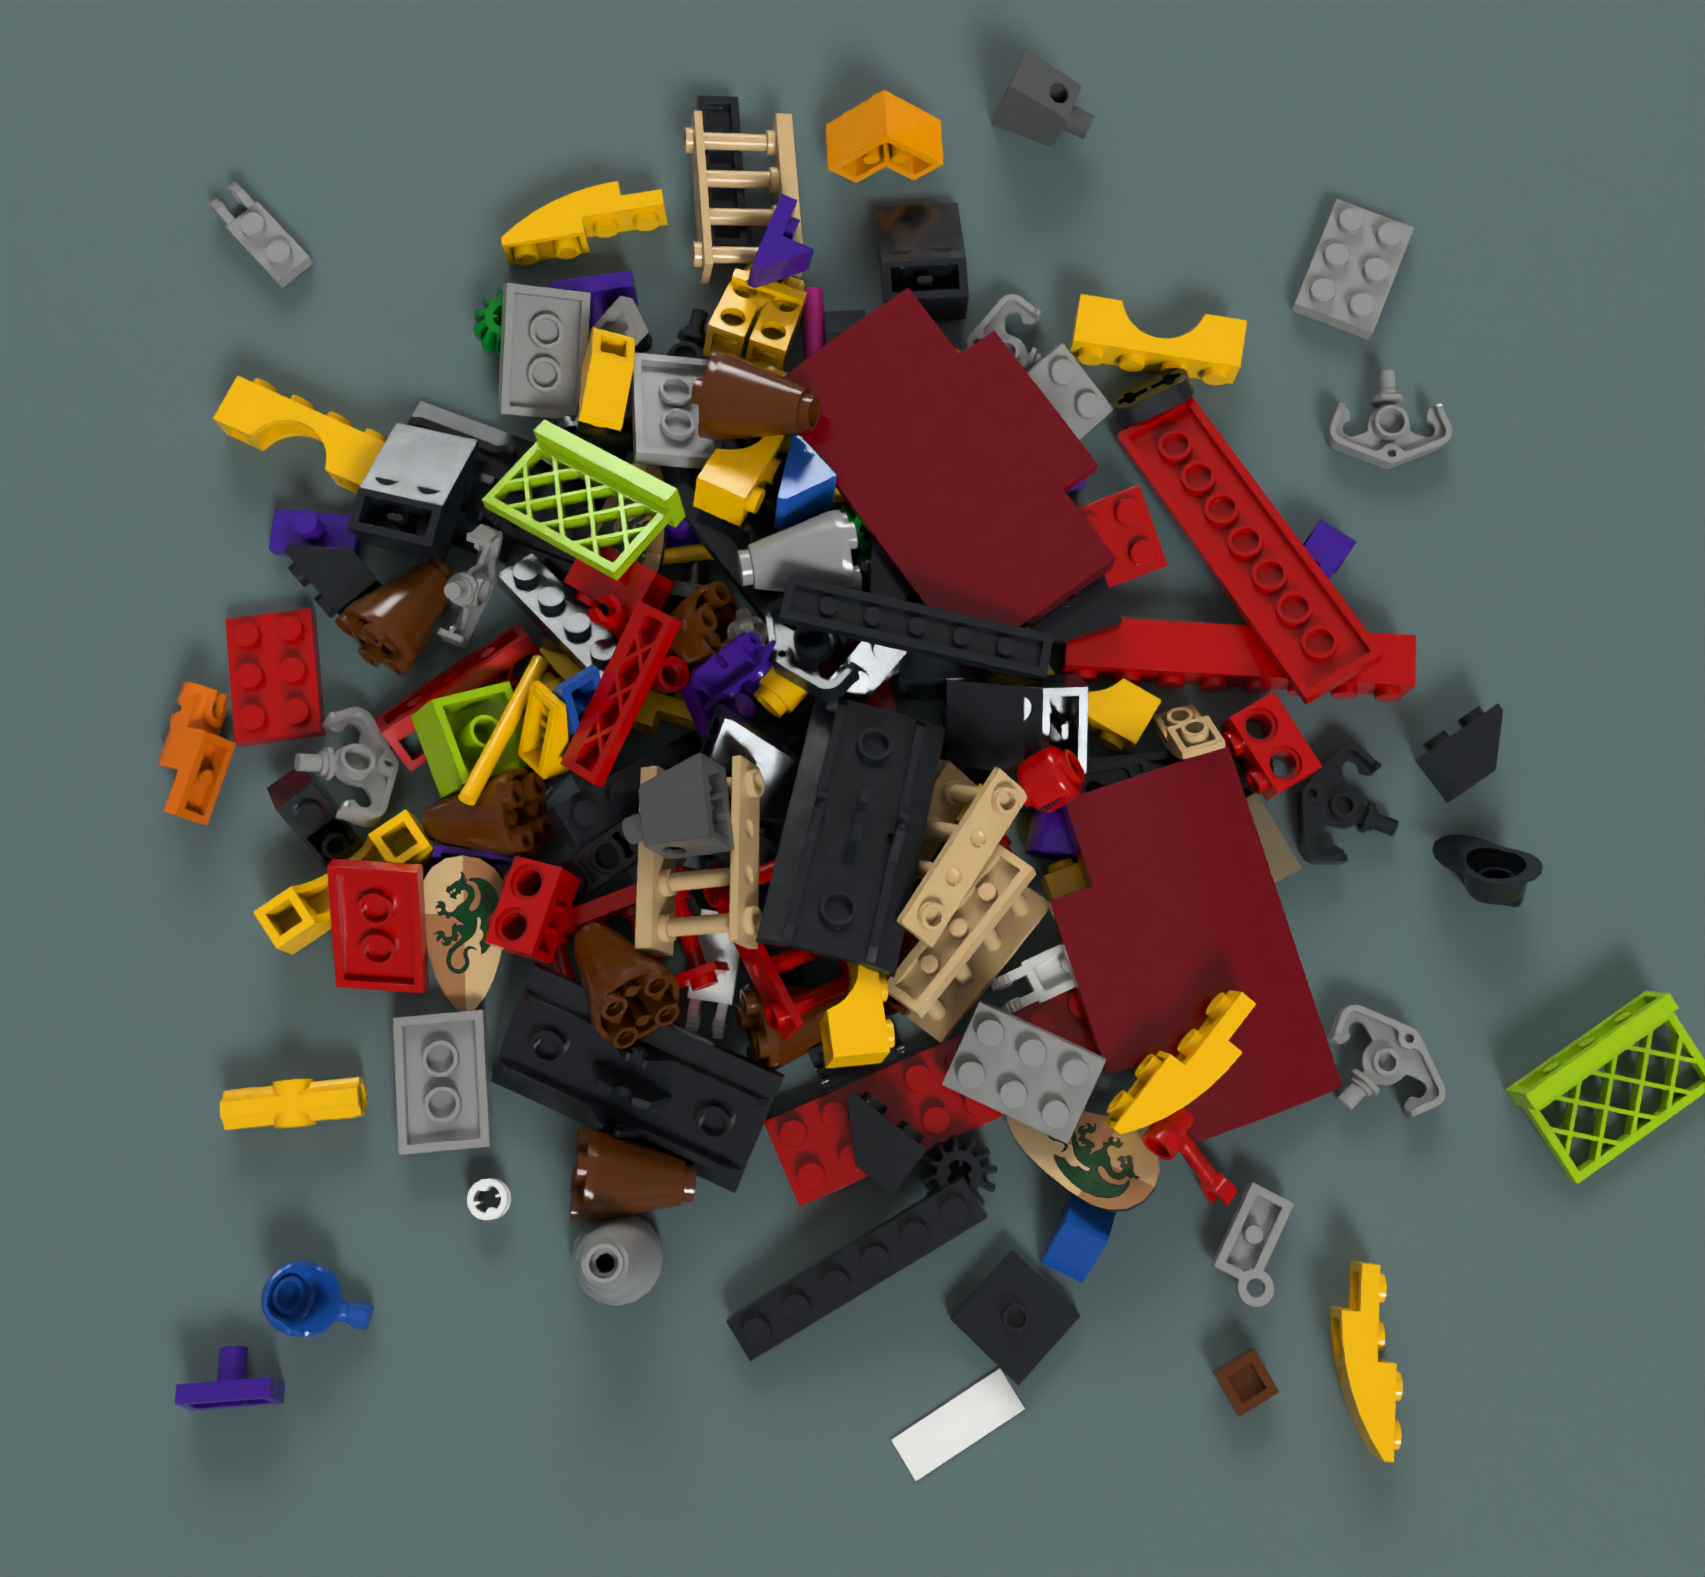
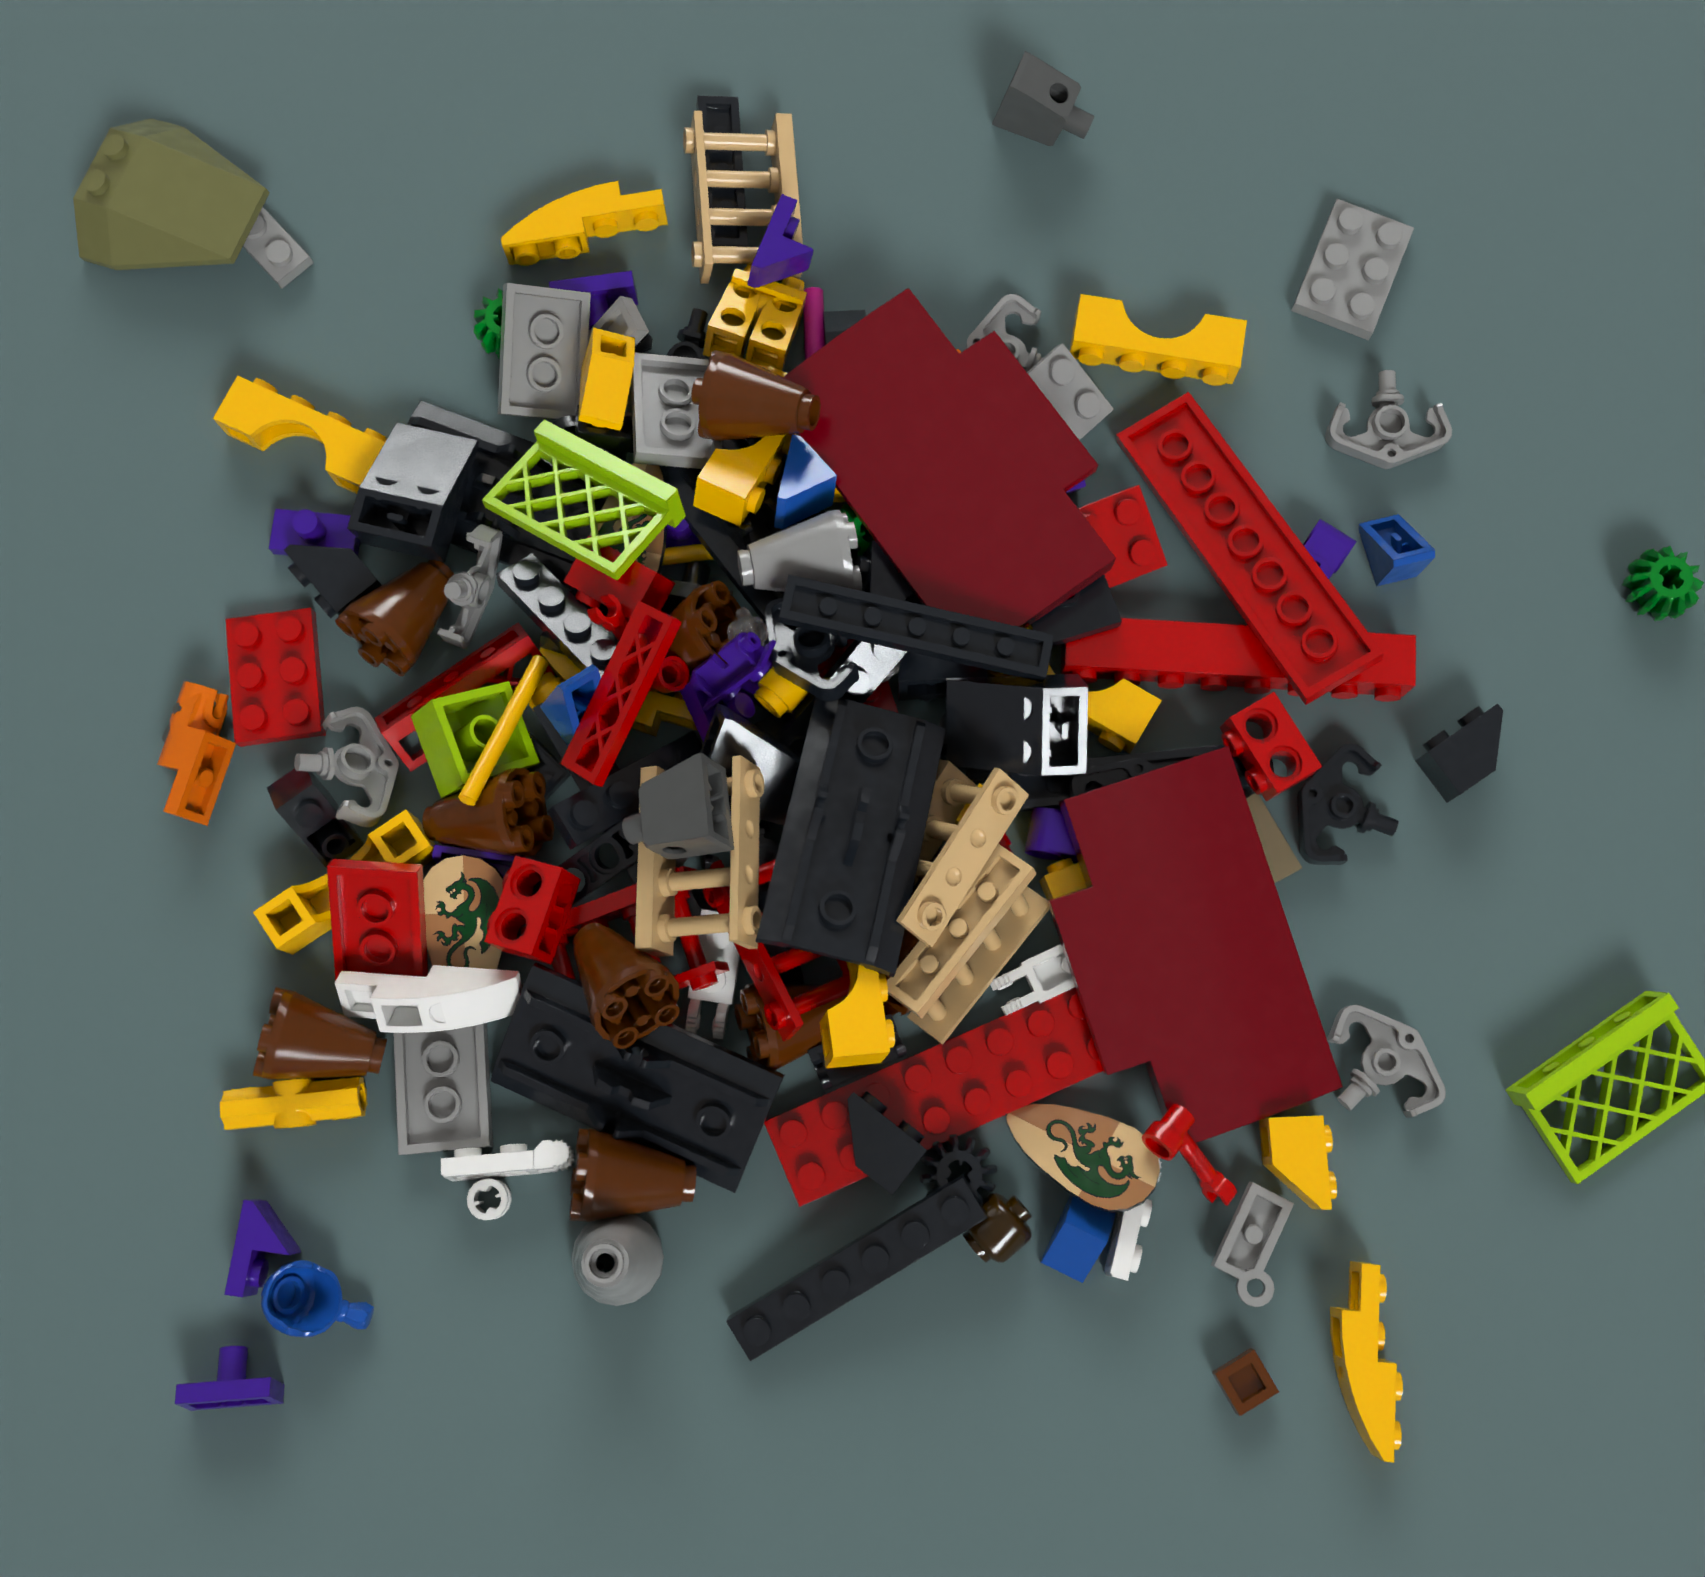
yellow slope [518,680,569,780] -> none
light orange brick [826,90,944,183] -> none
black slope [876,203,969,321] -> none
white sticker [891,1368,1025,1481] -> none
light grey plate [942,1000,1106,1144] -> none
black plate [950,1250,1081,1386] -> none
red head [1017,746,1085,813] -> none
yellow slope [1104,990,1256,1134] -> none
black beam [1112,368,1194,426] -> none
tan slope [1152,704,1225,760] -> none
black piece [1432,834,1543,907] -> none
none -> olive wedge [73,118,270,270]
none -> dark purple slope [224,1199,301,1298]
none -> reddish brown cone [253,987,387,1079]
none -> white slope [334,965,523,1033]
none -> white hinge [441,1139,576,1182]
none -> dark brown head [963,1193,1032,1263]
none -> white hinge [1104,1157,1162,1281]
none -> yellow slope [1259,1115,1337,1210]
none -> blue slope [1359,514,1435,587]
none -> green gear [1622,546,1704,621]

